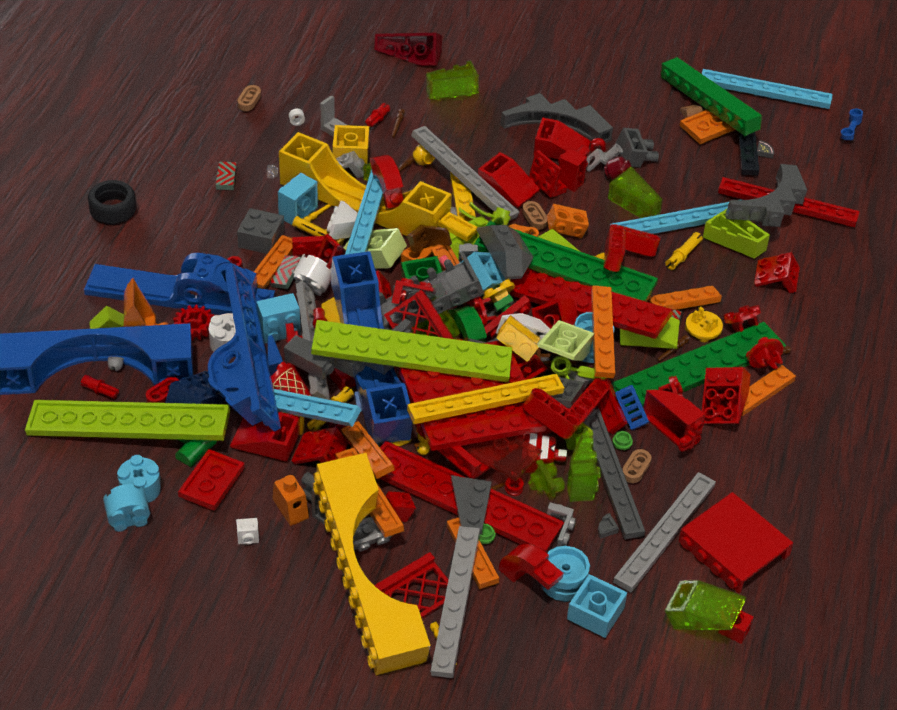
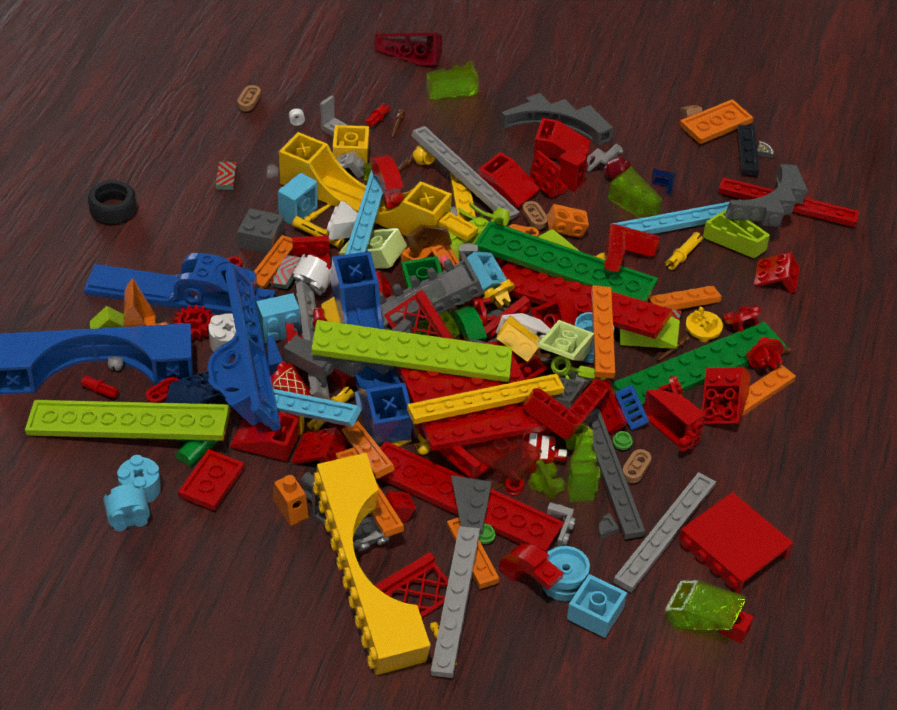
white bracket [236,518,259,544] -> none
red slope [317,234,346,269] -> none
red bracket [392,278,436,306] -> none
dark grey wedge [477,225,533,279] -> none
green plate [493,294,514,313] -> none
red bush [590,138,606,153] -> none
dark grey brick [616,128,659,167] -> none
green brick [661,57,762,136] -> none
medium azure plate [702,69,833,109] -> none
blue bar [840,108,863,140] -> none
none -> clear blue tile [652,169,676,194]

